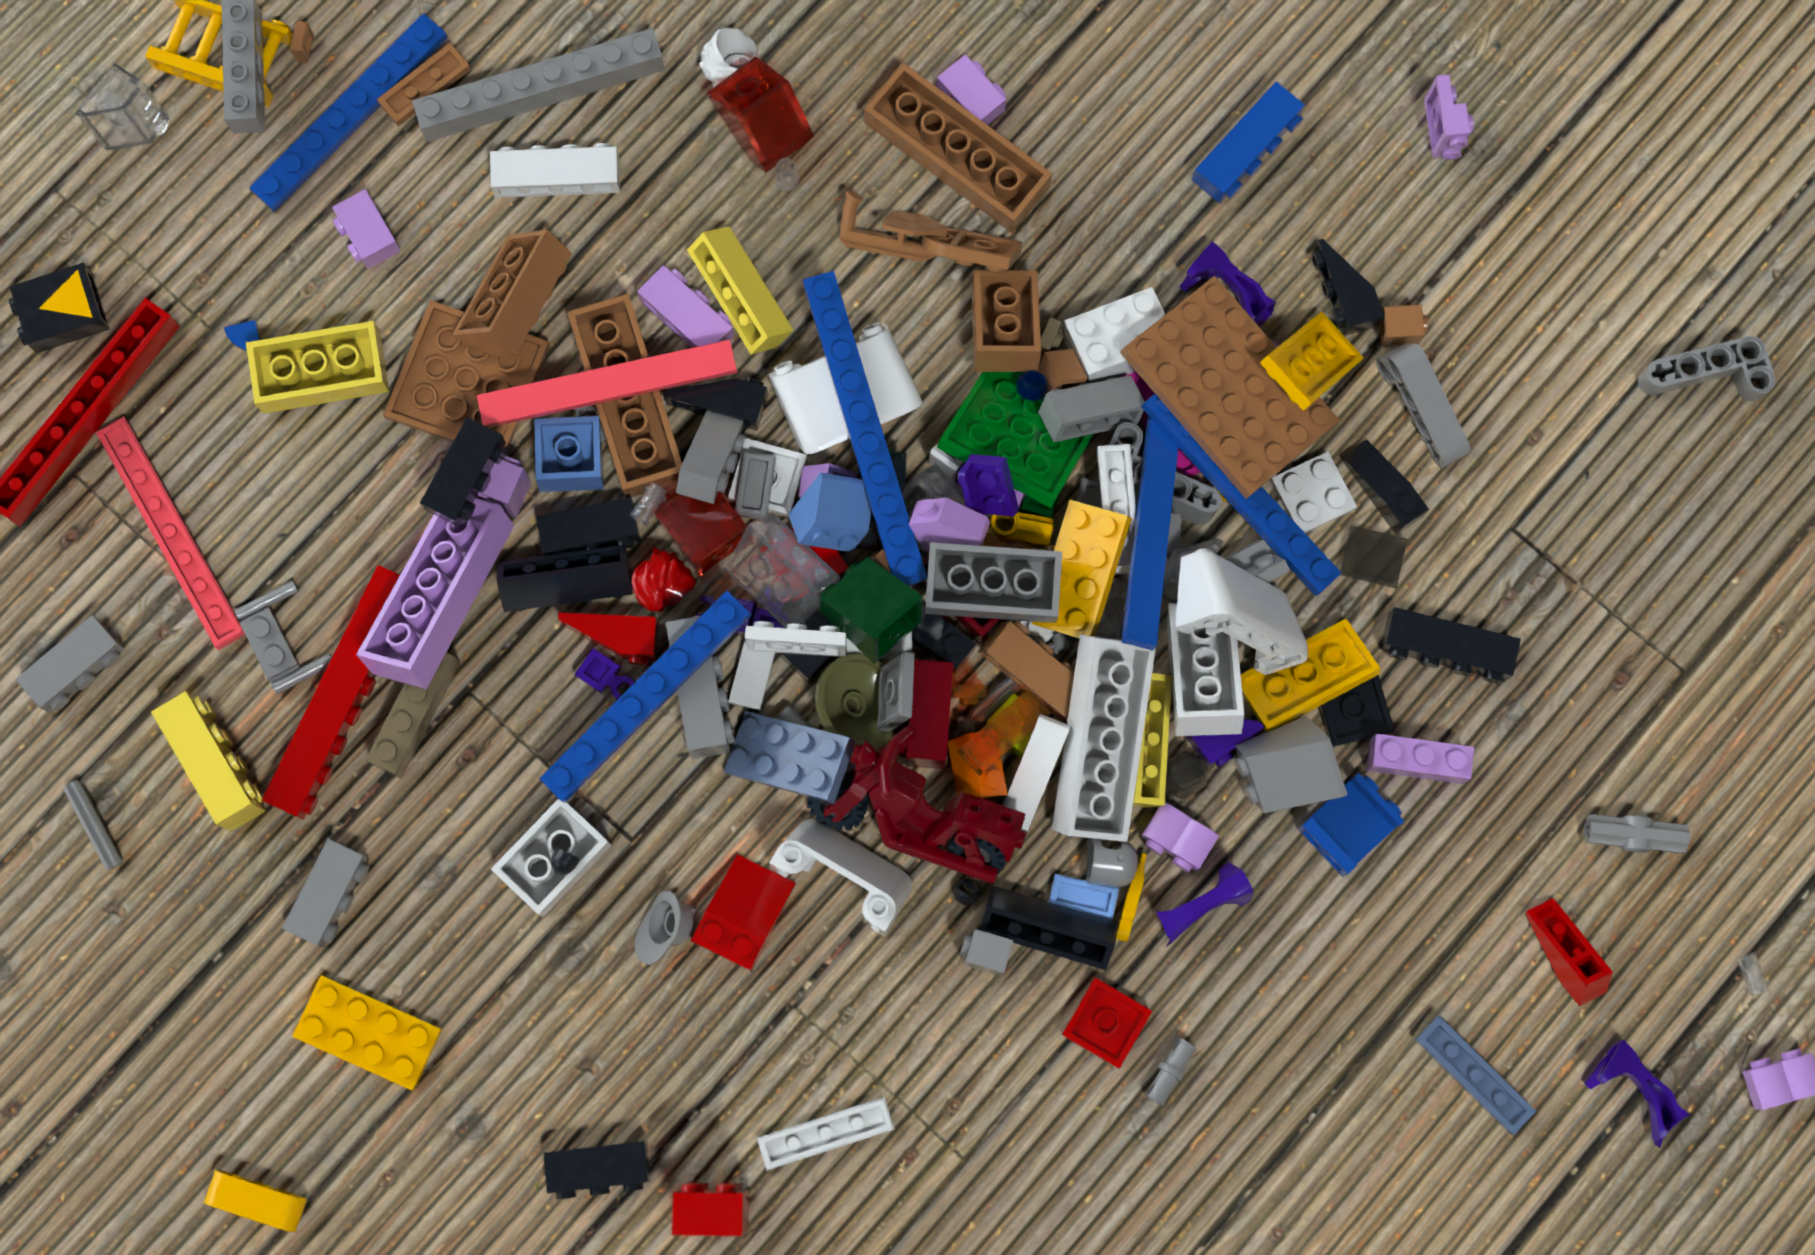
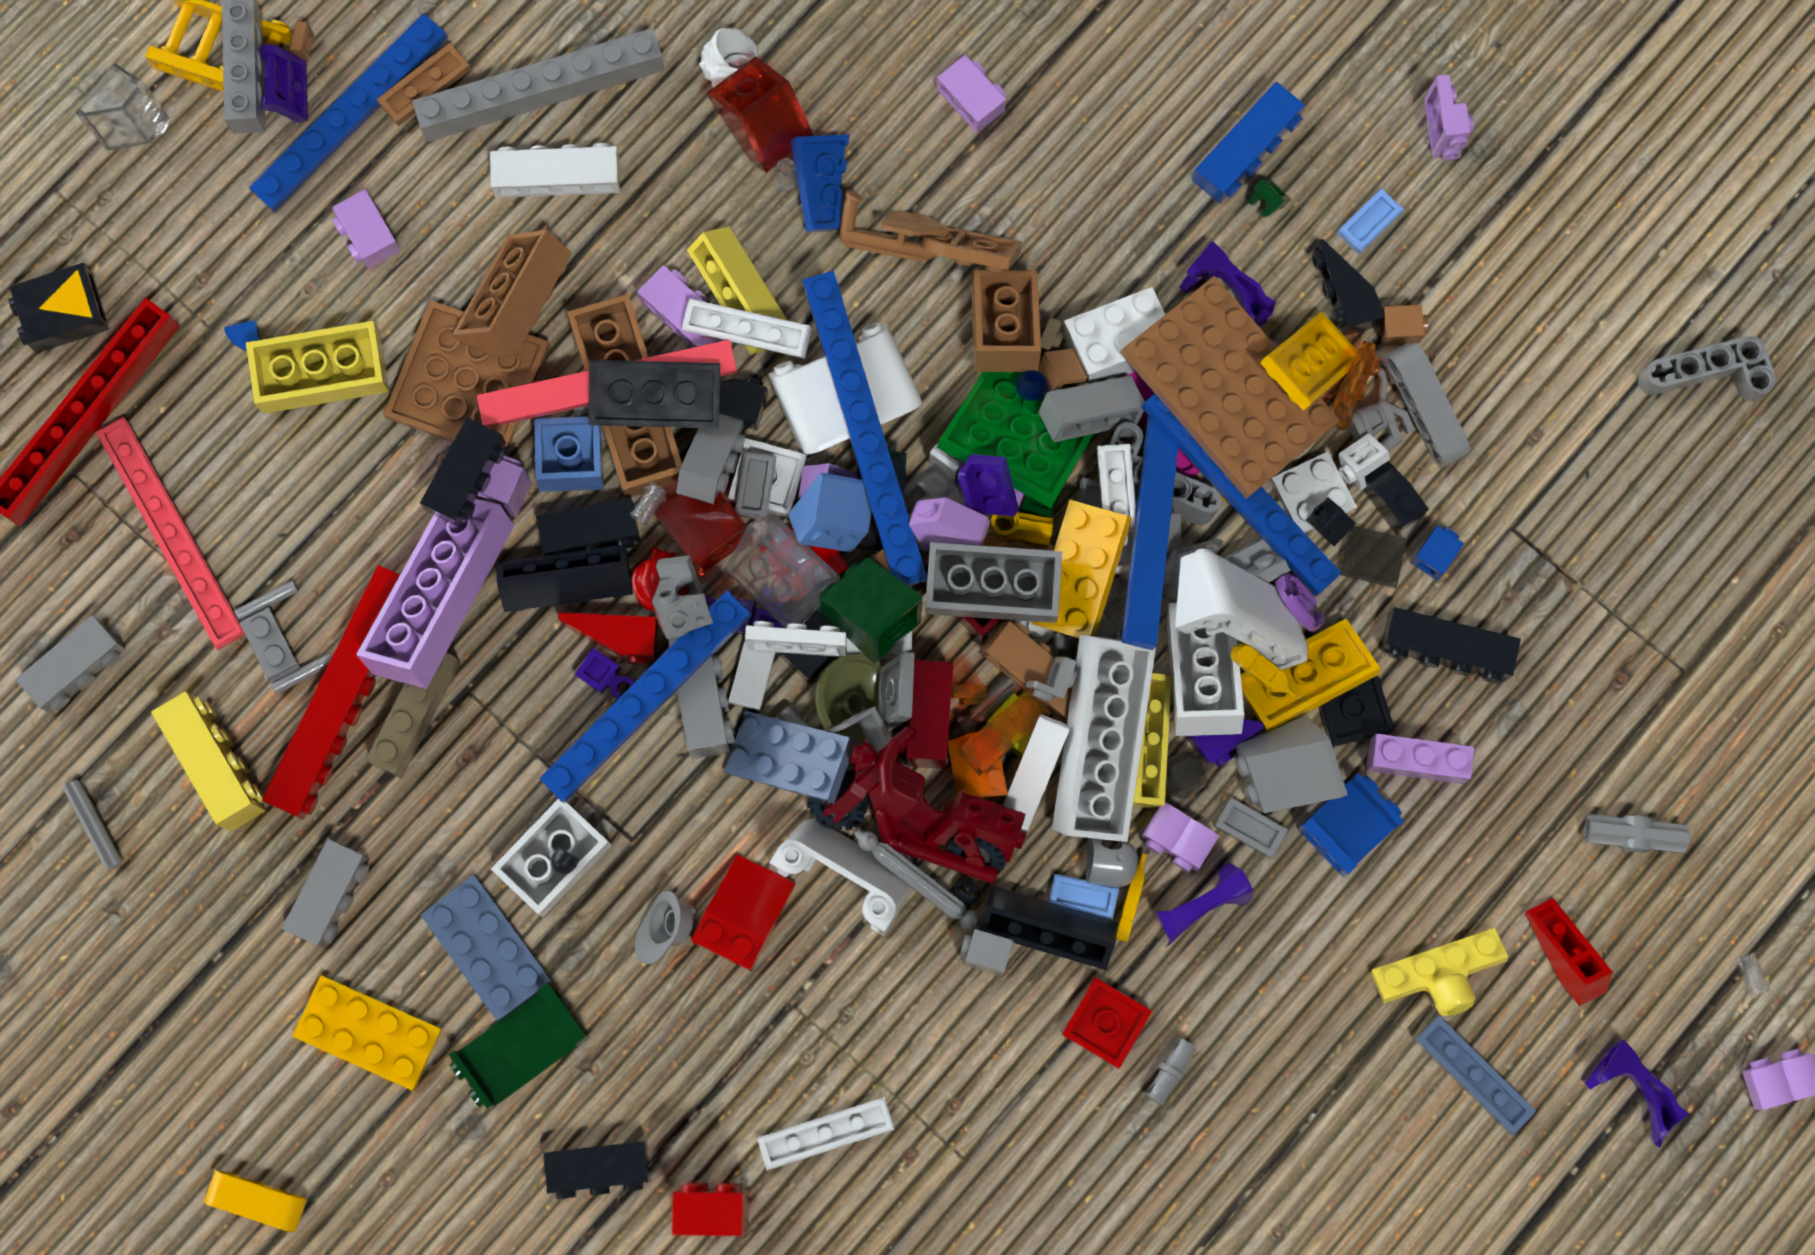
medium nougat brick [864,63,1053,233] -> none
black slope [912,606,976,675] -> none
none -> dark purple plate [260,44,308,123]
none -> sand blue plate [421,875,553,1022]
none -> dark green panel [449,983,589,1109]
none -> black tile [589,360,720,428]
none -> light grey tile [652,555,713,639]
none -> white tile [681,299,812,359]
none -> blue wing [790,134,850,233]
none -> light grey bracket [830,706,891,753]
none -> light grey wheel [854,829,981,930]
none -> light grey bracket [1025,657,1077,702]
none -> light grey tile [1214,797,1288,859]
none -> yellow piece [1231,643,1296,698]
none -> dark green tile [1249,178,1292,217]
none -> medium lavender tile [1275,573,1325,632]
none -> black bracket [1306,497,1356,547]
none -> clear orange plate [1333,341,1379,430]
none -> light blue tile [1337,188,1404,255]
none -> white bracket [1338,433,1390,490]
none -> light grey piece [1346,368,1415,452]
none -> light yellow plate [1371,928,1508,1016]
none -> blue brick [1411,526,1464,581]

